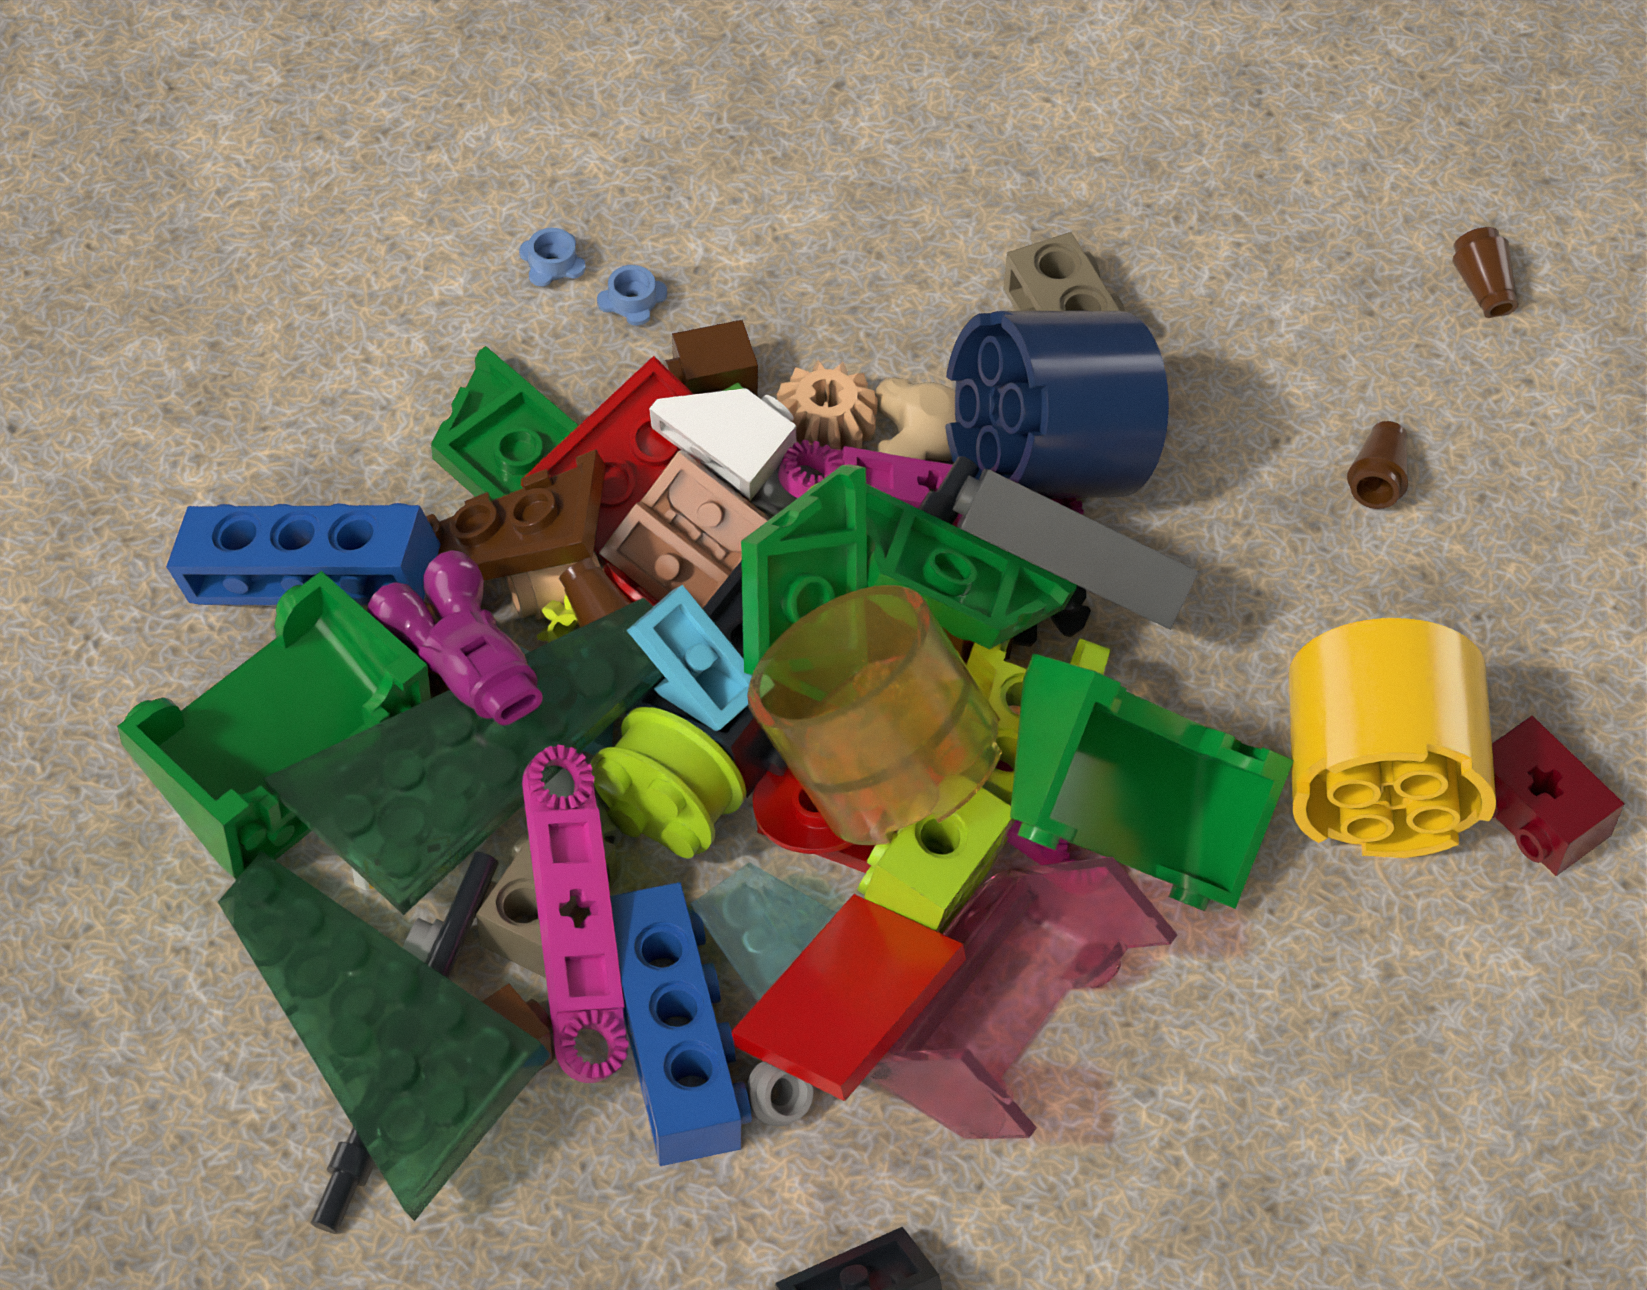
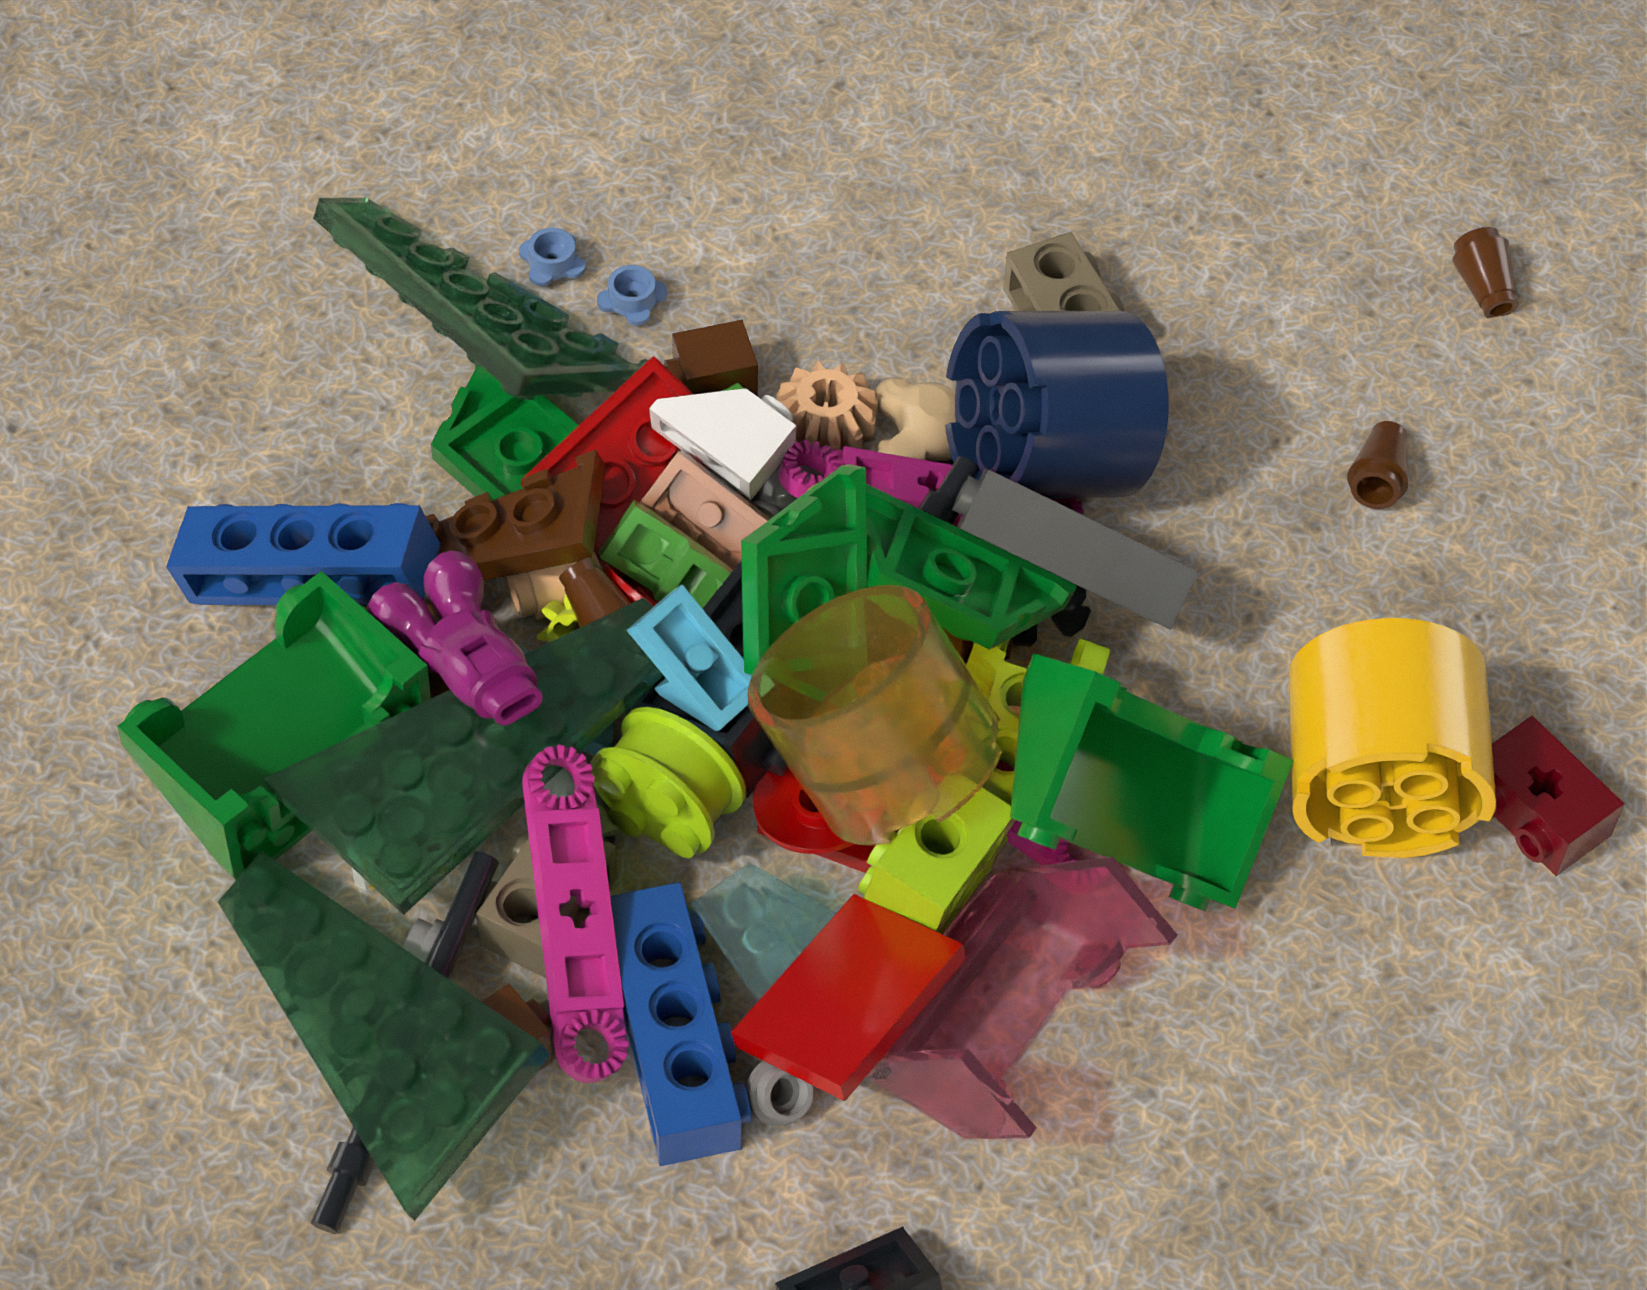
none -> clear green wing [313,197,648,400]
none -> bright green slope [599,500,733,608]

